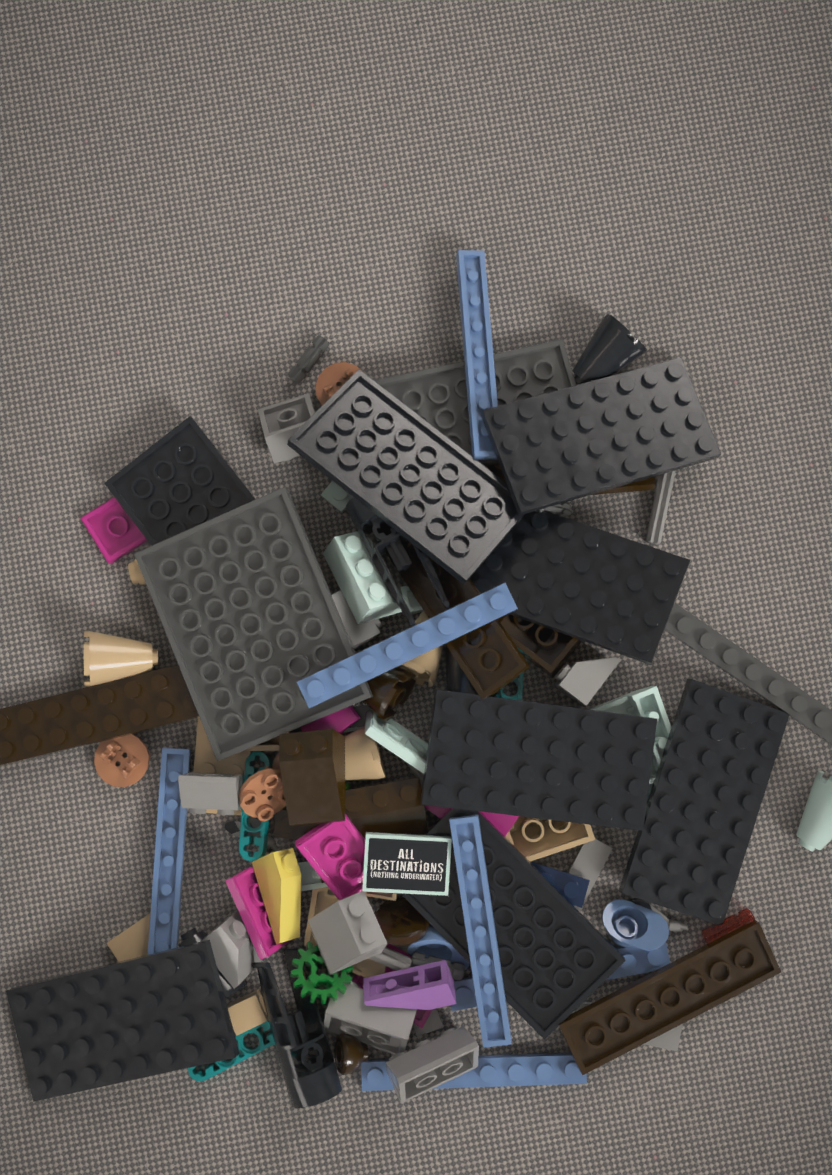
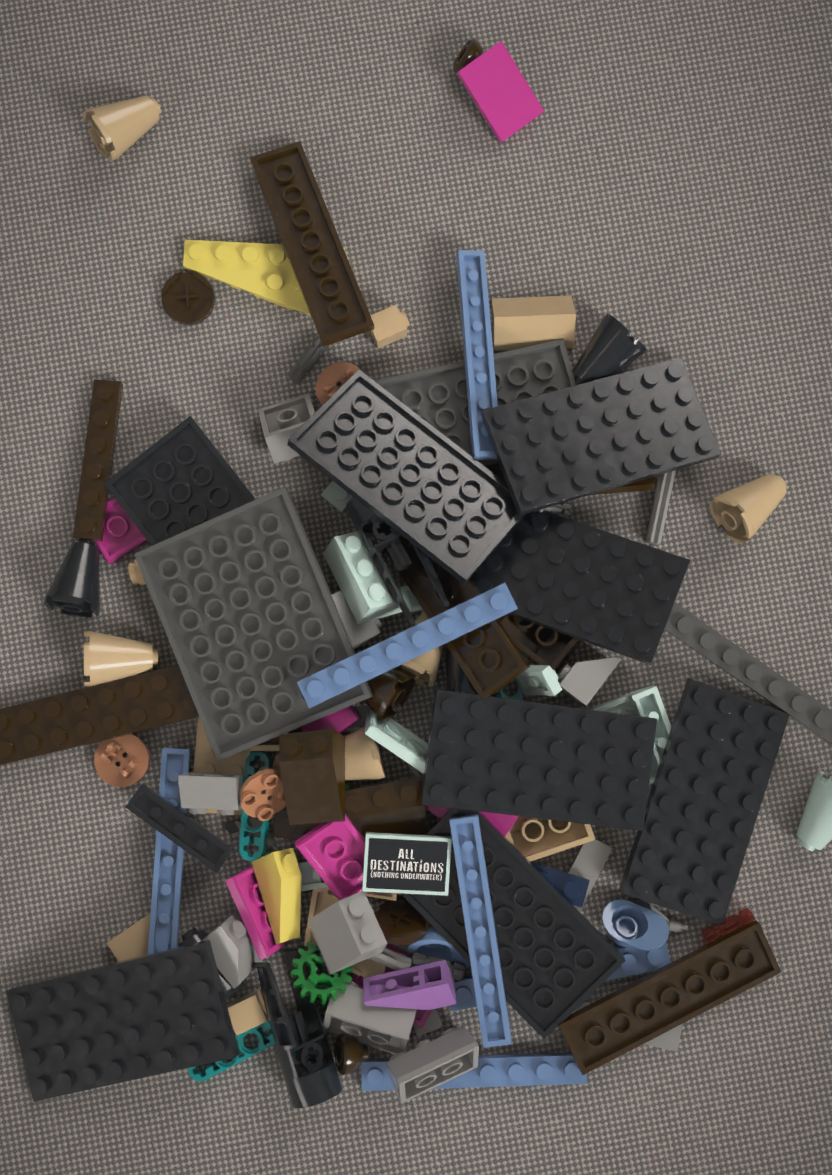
none -> black cone [44,539,101,618]
none -> dark brown plate [73,379,123,542]
none -> tan cone [83,95,161,162]
none -> black plate [125,784,234,873]
none -> dark brown tile [161,271,215,326]
none -> light yellow wing [183,240,345,317]
none -> dark brown plate [250,141,374,347]
none -> tan brick [370,305,410,349]
none -> dark brown brick [453,39,484,73]
none -> dark pink tile [456,41,544,143]
none -> tan slope [491,295,576,352]
none -> light aqua plate [516,665,562,696]
none -> tan cone [709,474,787,544]

